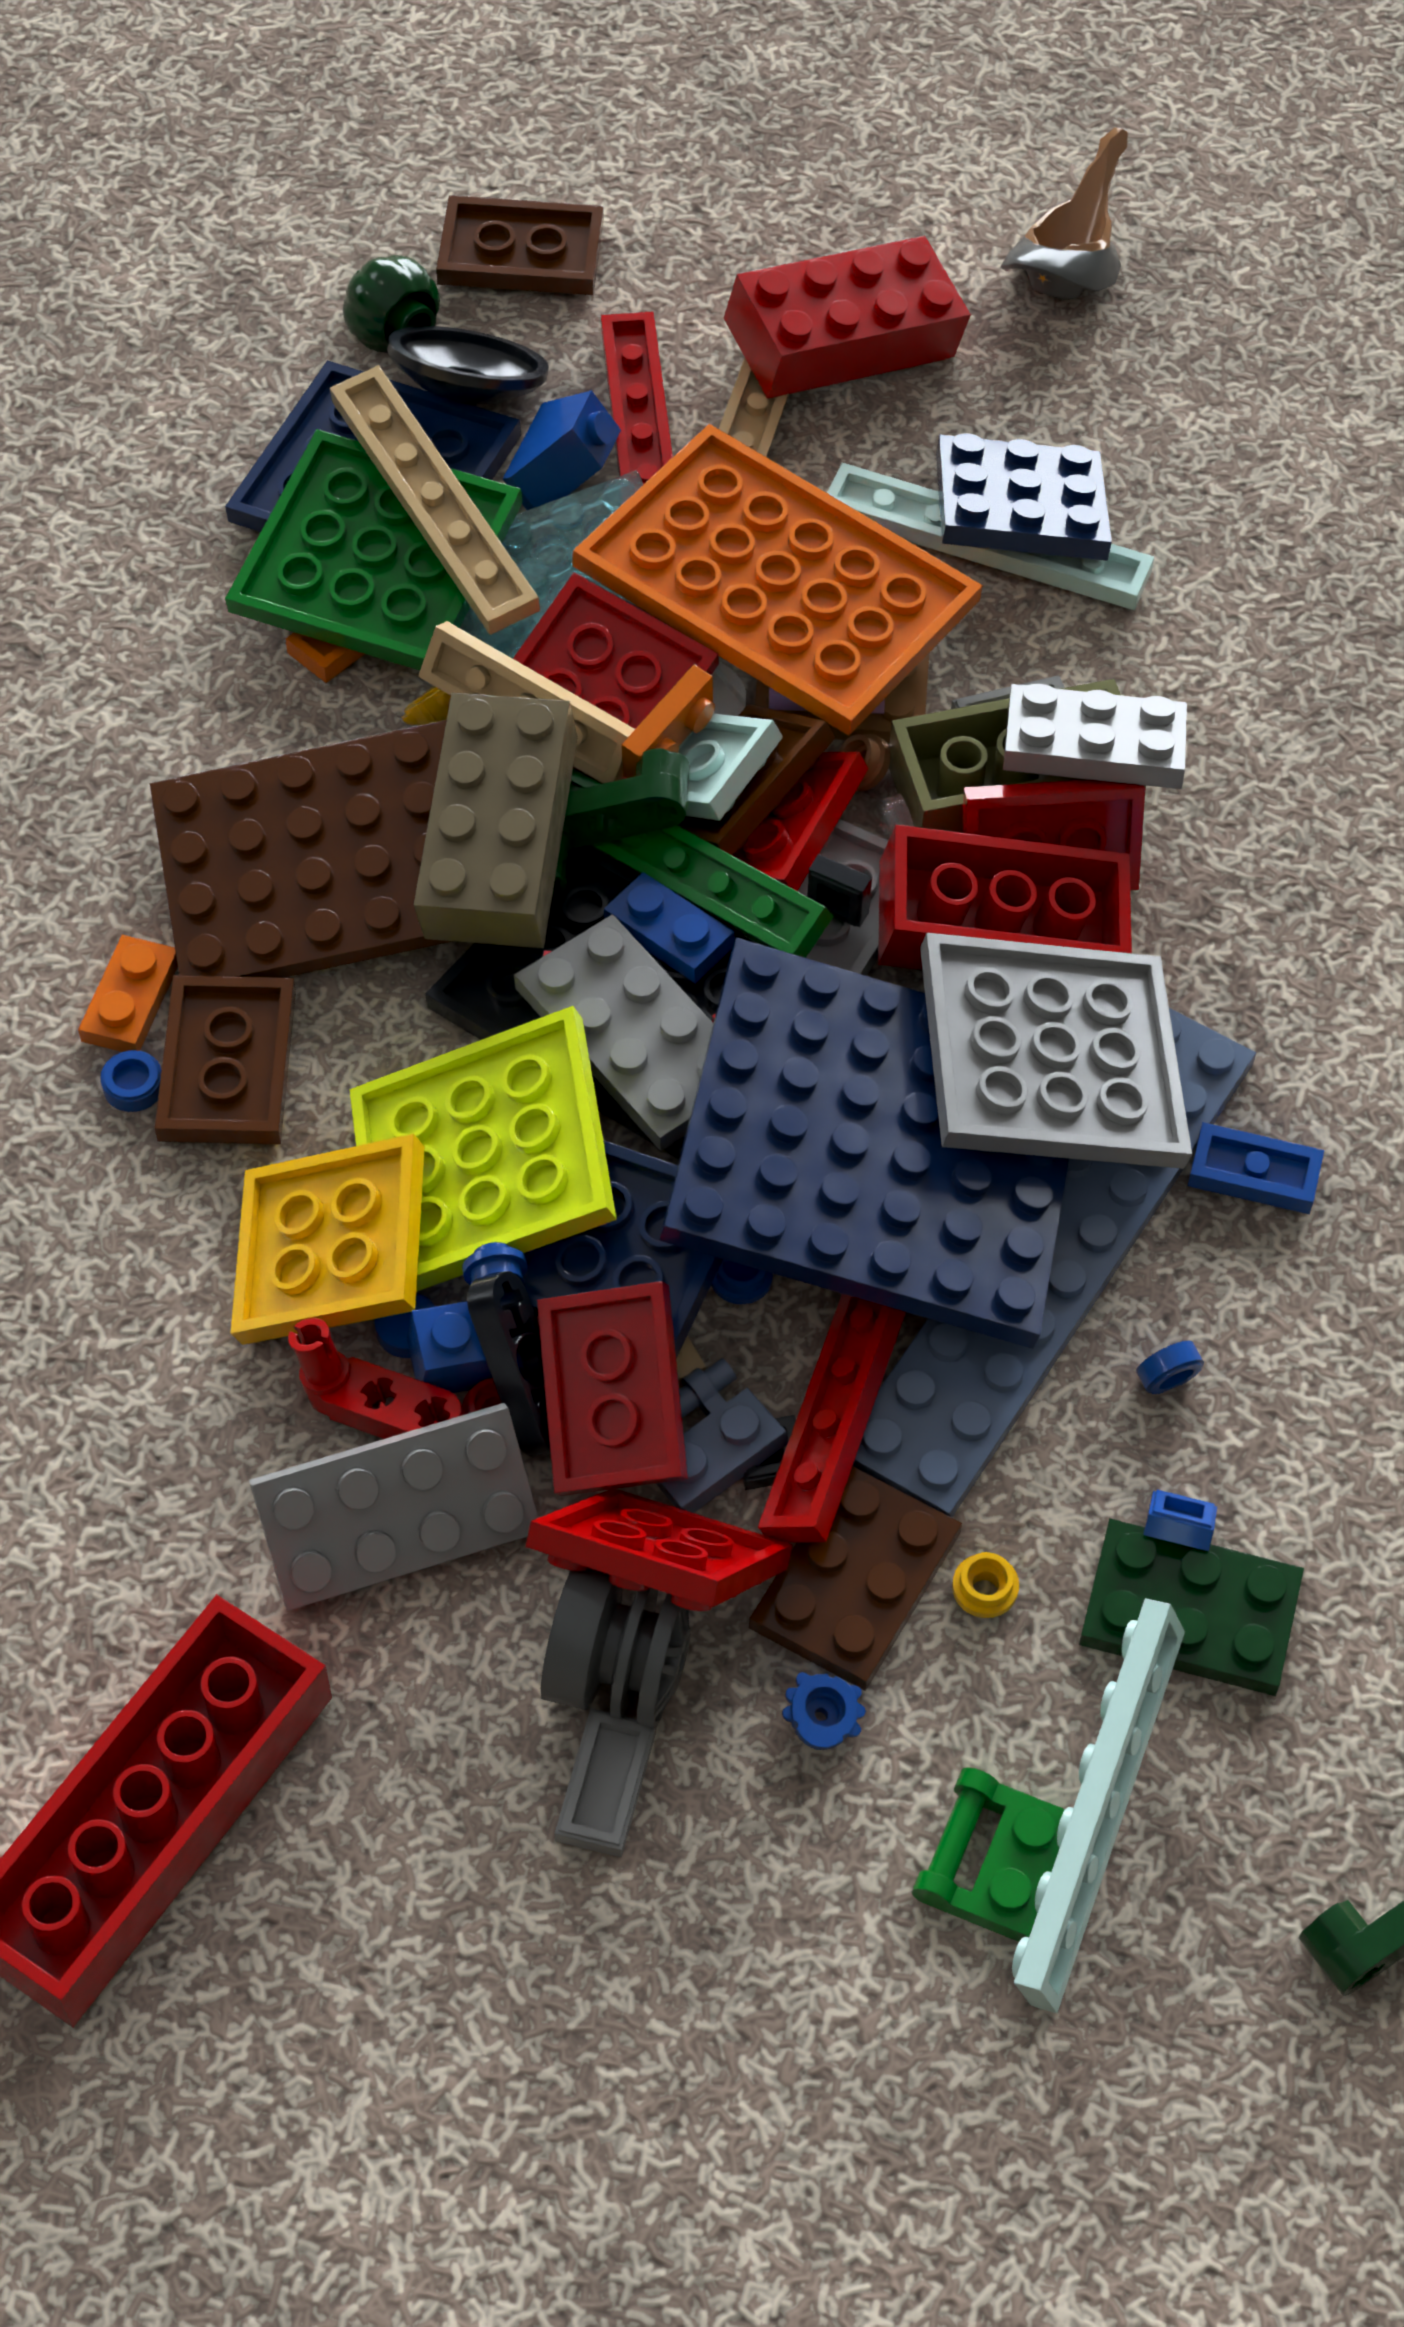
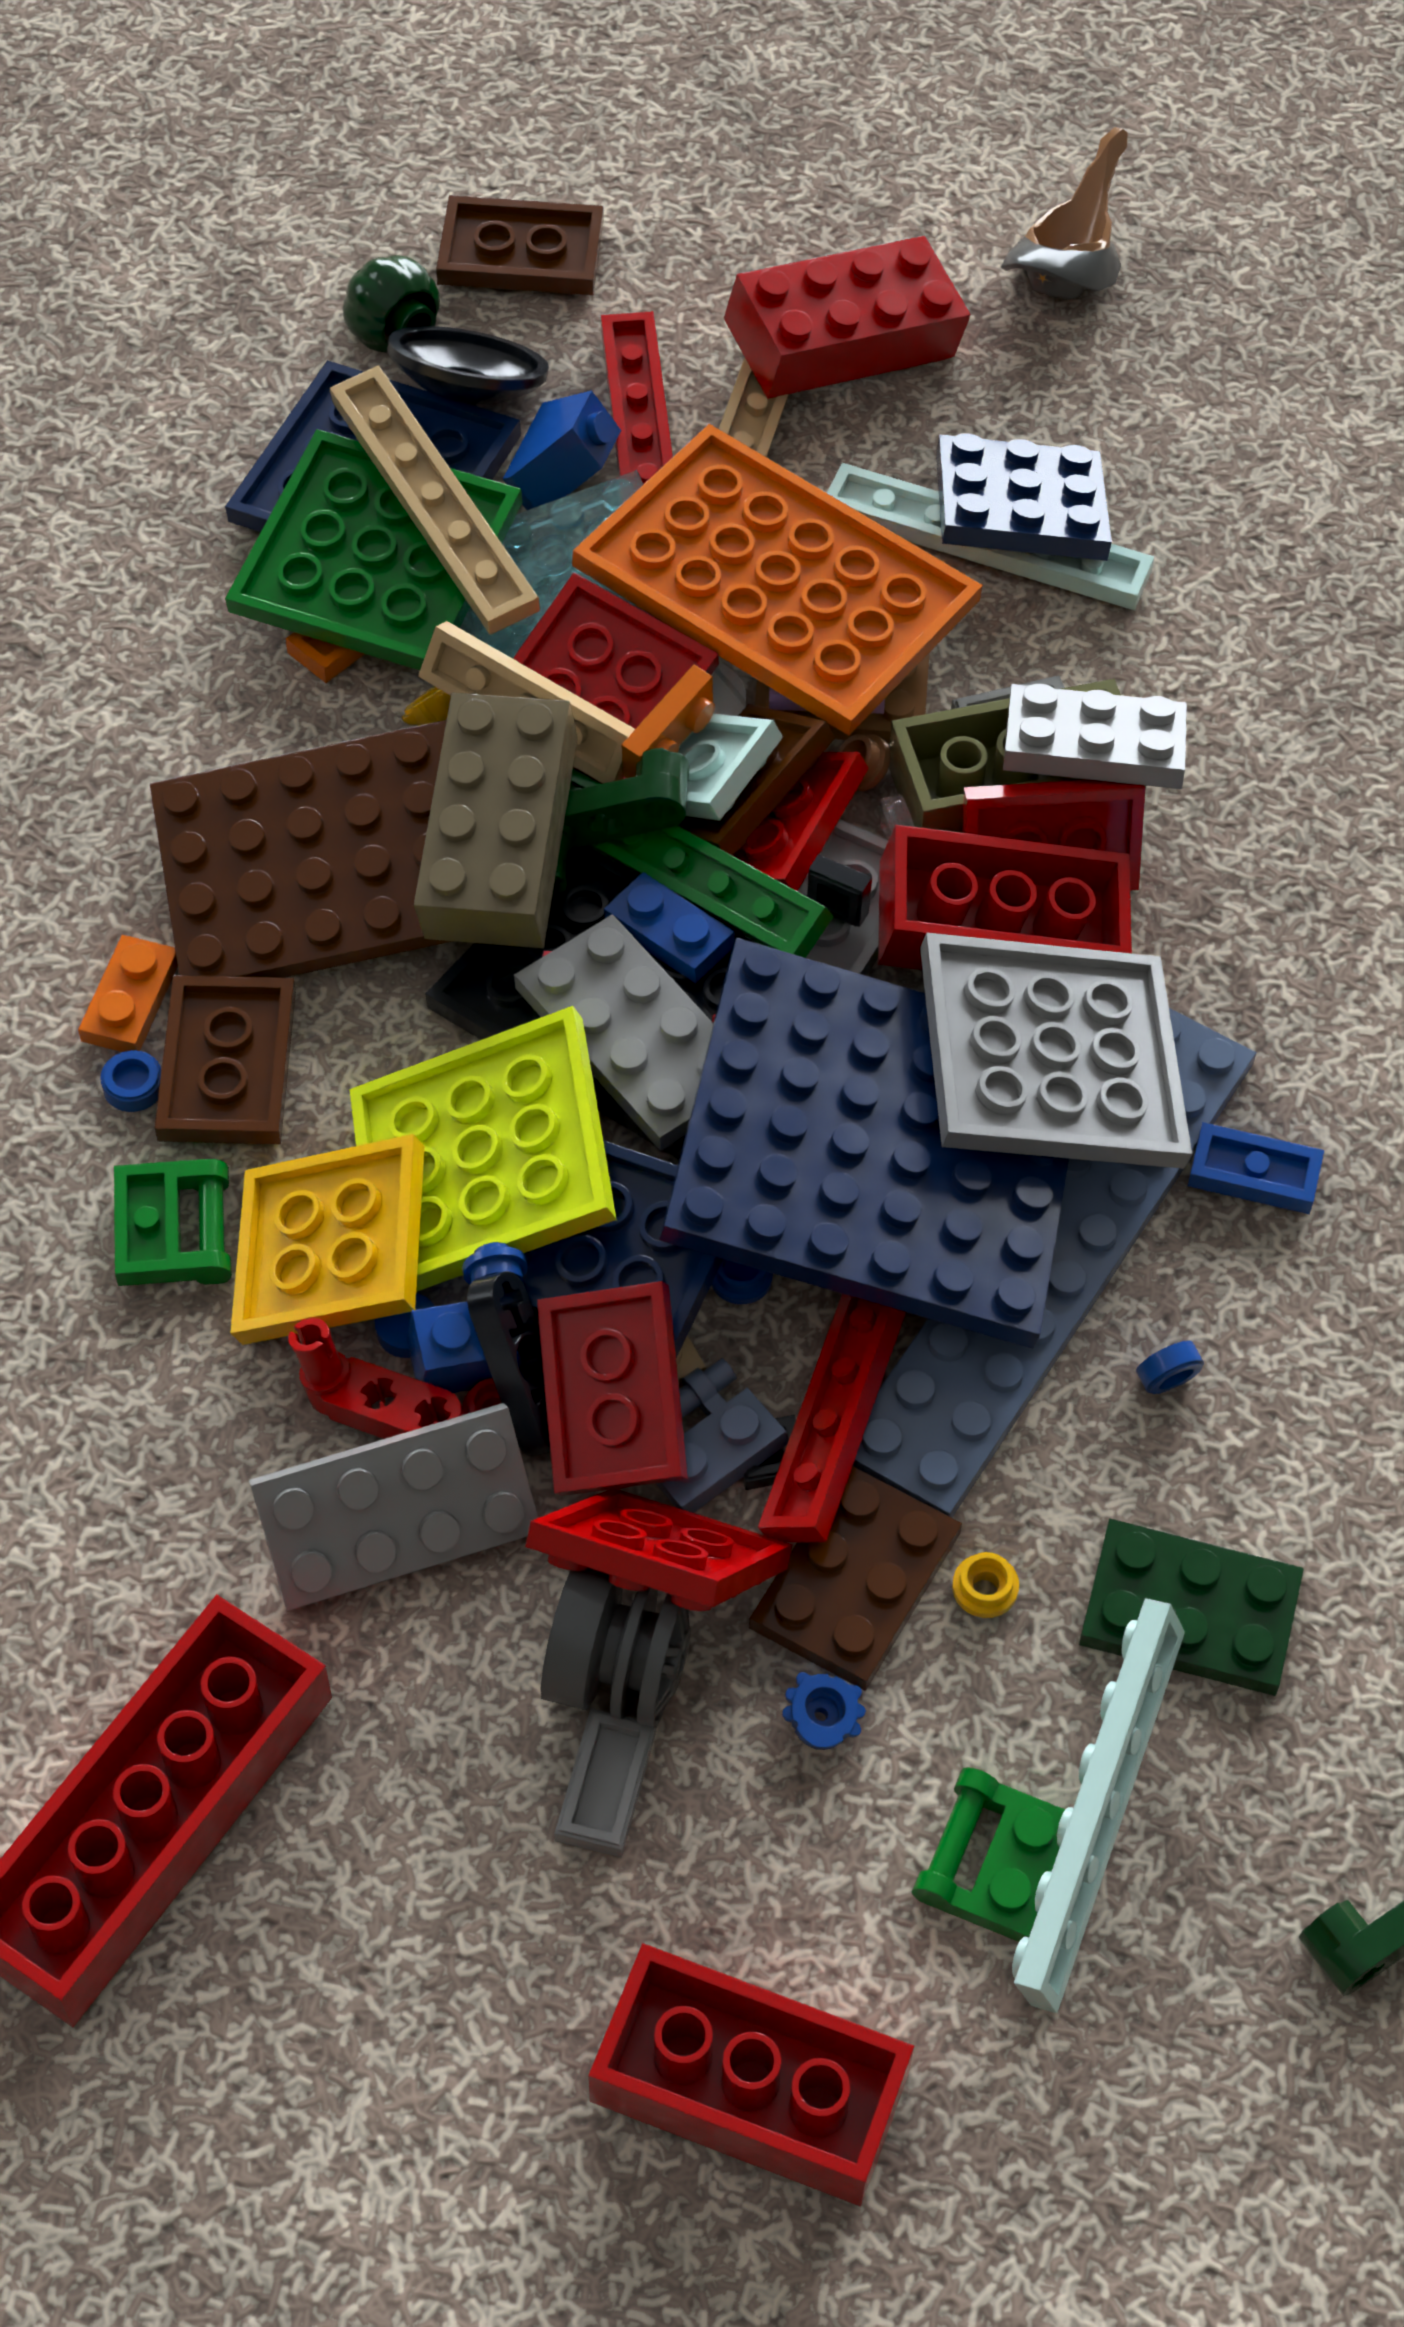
blue tile [1144,1490,1217,1551] -> none
none -> green plate [114,1159,232,1286]
none -> red brick [588,1943,915,2207]

